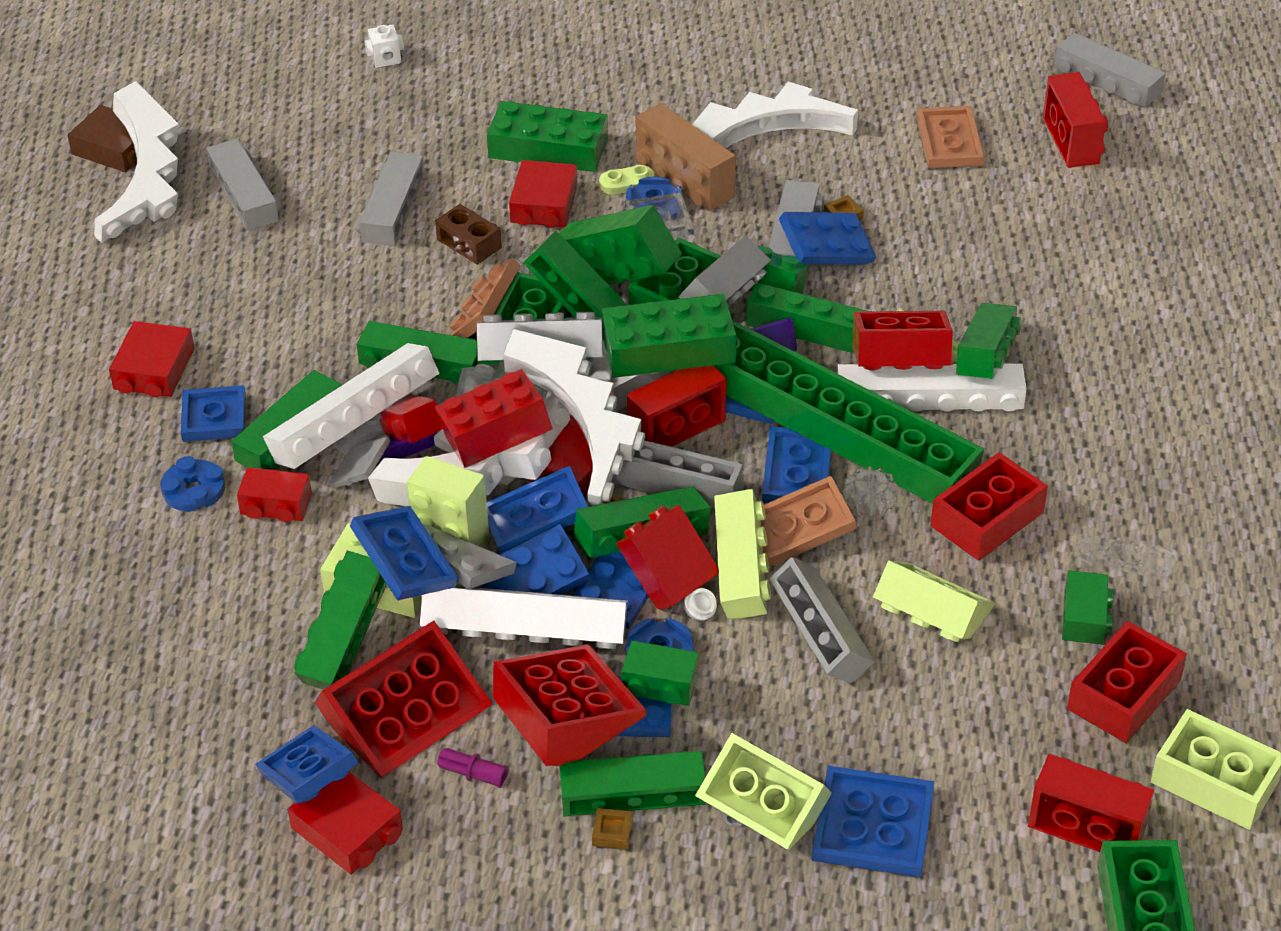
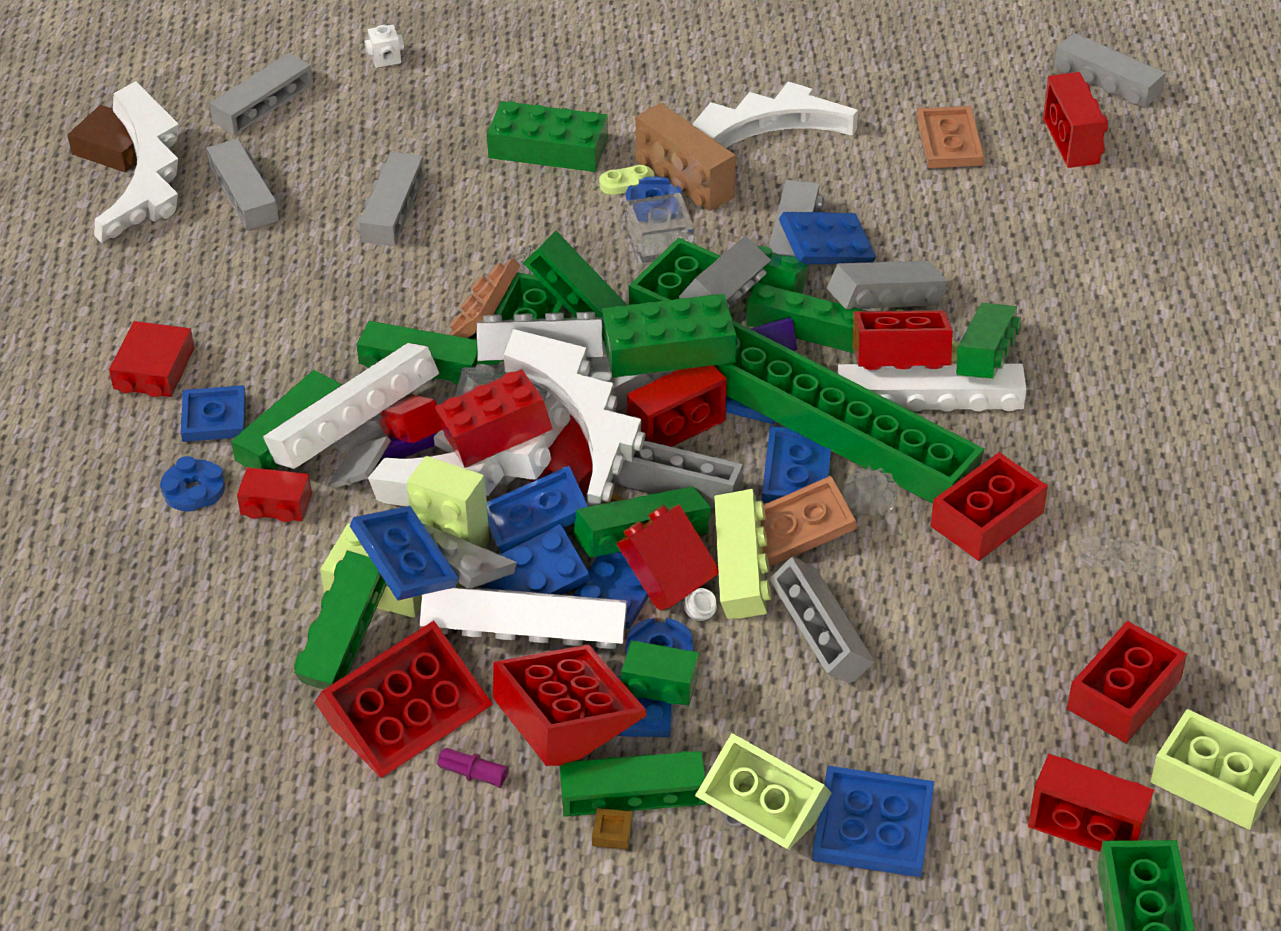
blue plate [255,725,359,804] -> none
red brick [287,772,403,875] -> none
reddish brown brick [435,204,502,265] -> none
red brick [509,160,578,228] -> none
green brick [559,204,682,285] -> none
pearl gold plate [824,195,864,221] -> none
yellowish green slope [873,560,996,642] -> none
green brick [1062,570,1114,645] -> none
none -> light grey brick [209,53,313,135]
none -> light grey brick [827,261,948,309]

